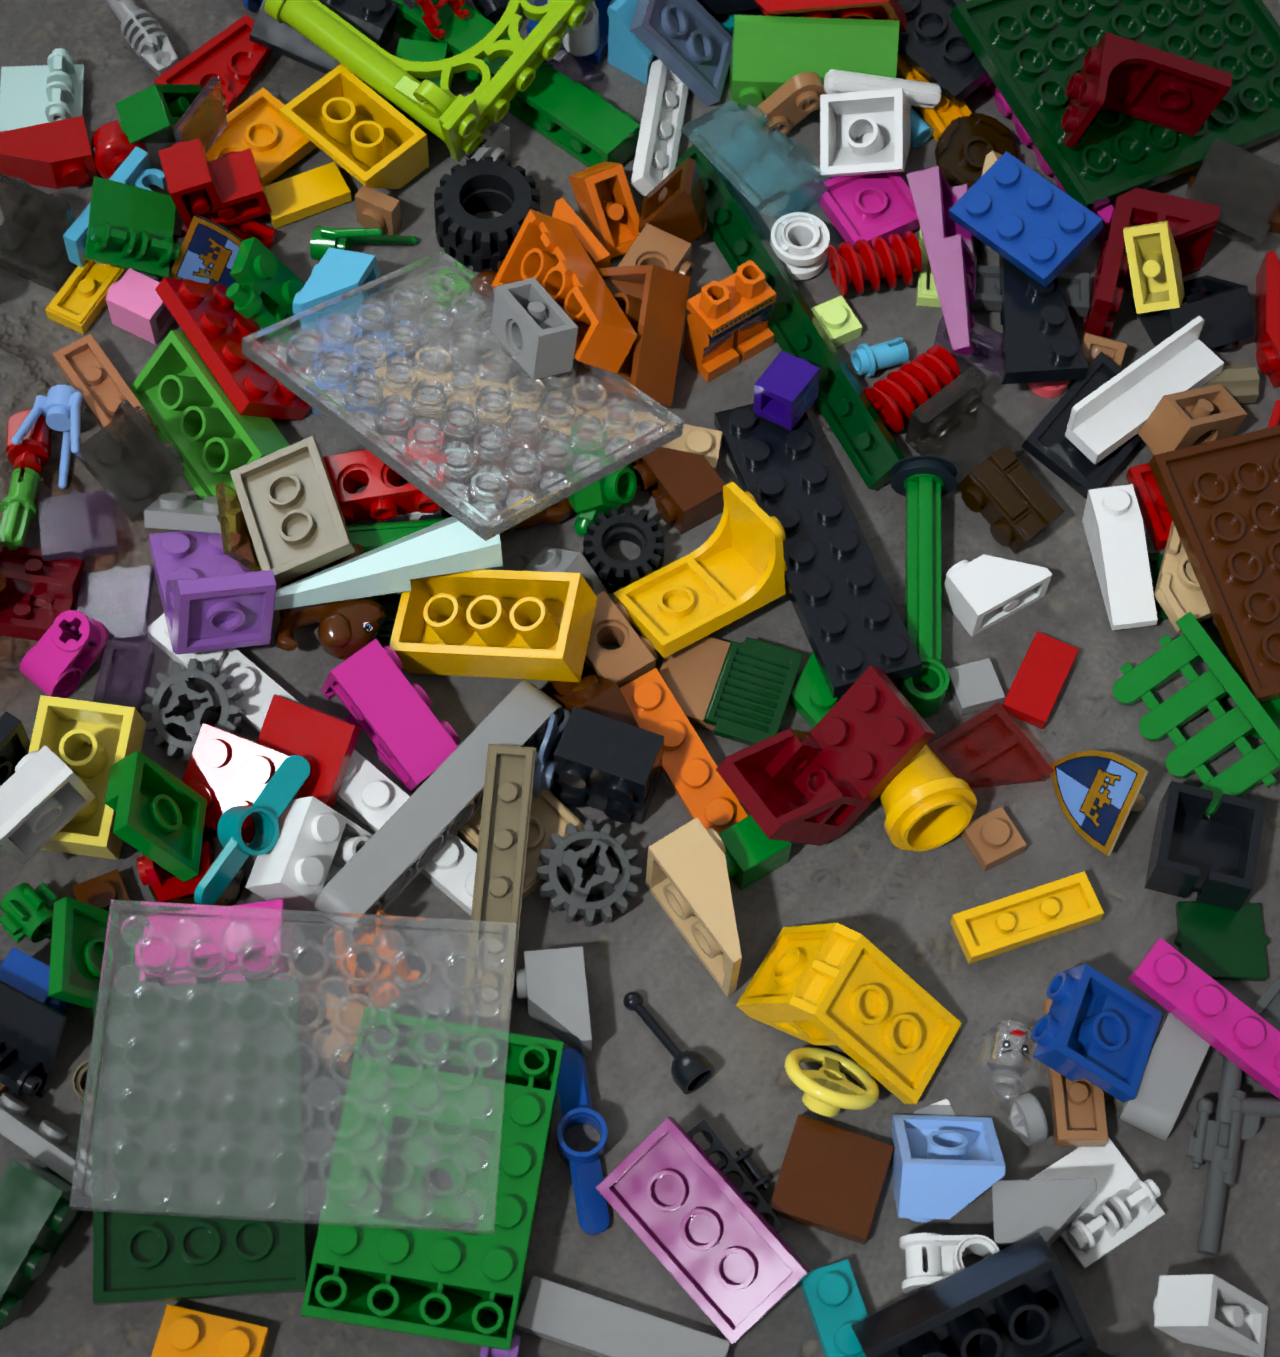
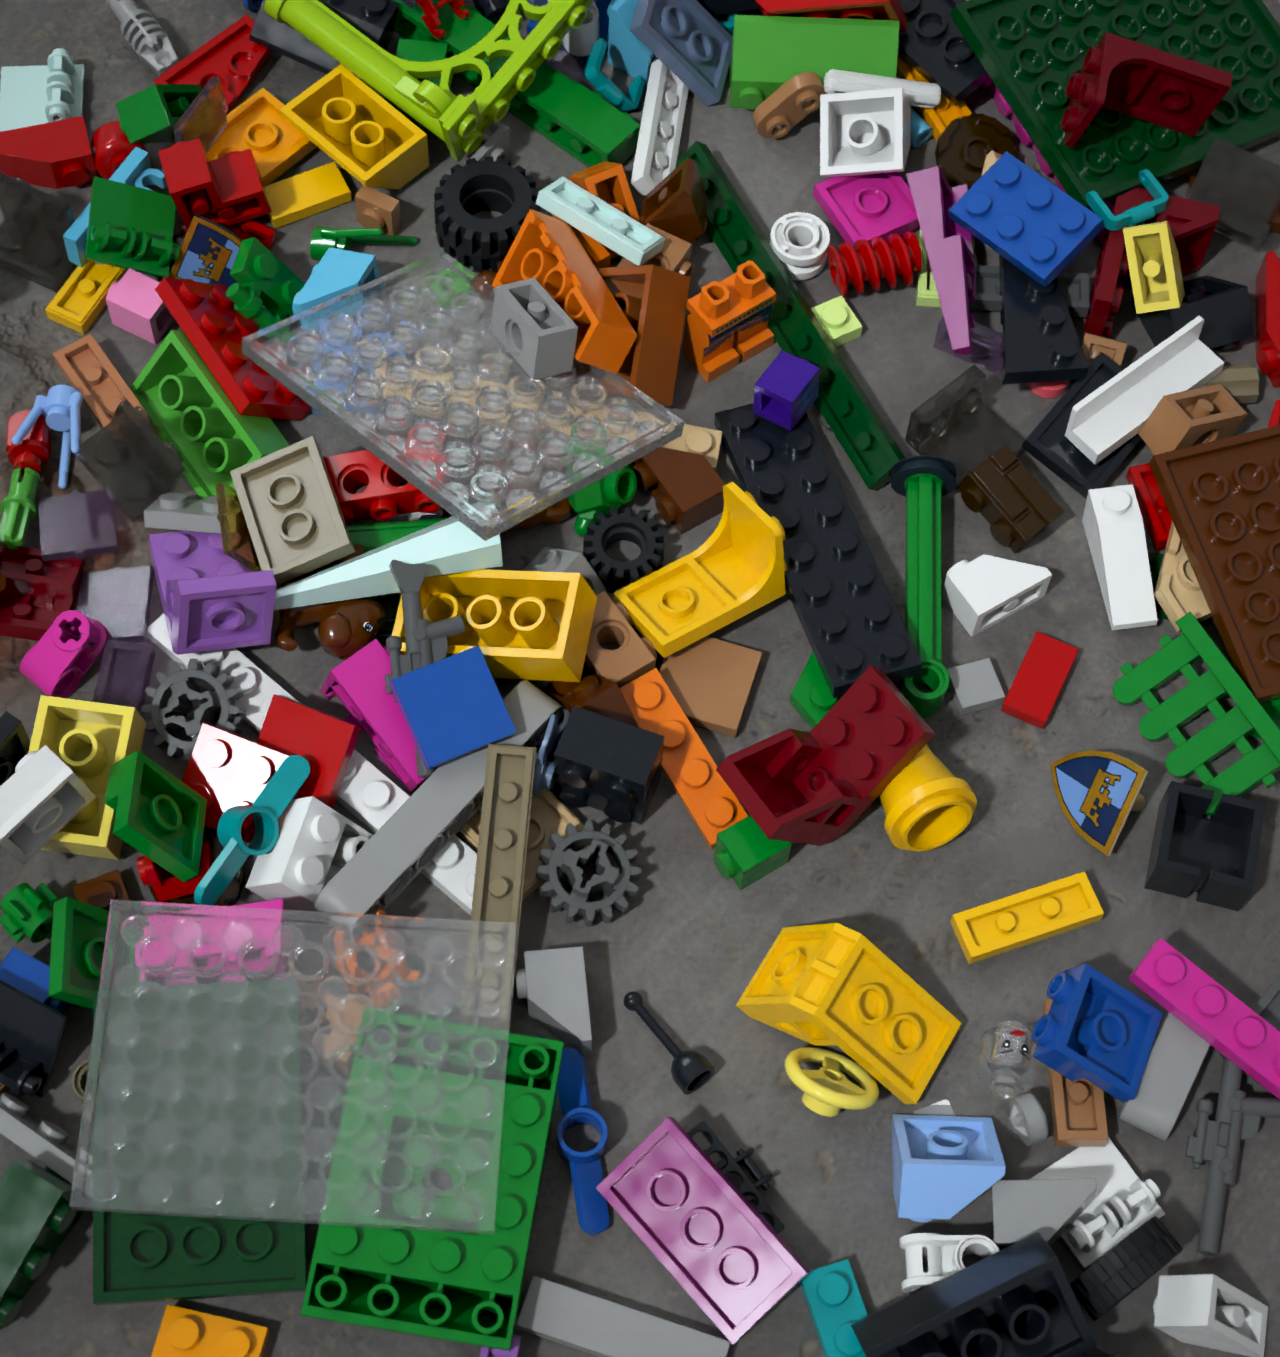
tan slope [645,817,742,997] -> none
clear light blue slope [681,100,828,219] -> none
dark green window [703,637,804,746] -> none
reddish brown tile [769,1114,894,1245] -> none
medium azure pin [851,337,909,378] -> none
red piece [864,345,960,433] -> none
clear red wing [928,702,1053,788] -> none
medium nougat plate [960,807,1027,872] -> none
dark green piece [1174,902,1269,981] -> none
none -> dark grey piece [385,559,465,778]
none -> blue tile [389,645,516,770]
none -> light aqua tile [535,177,665,266]
none -> teal piece [585,38,645,112]
none -> black tyre [1070,1216,1183,1321]
none -> teal piece [1086,168,1168,231]

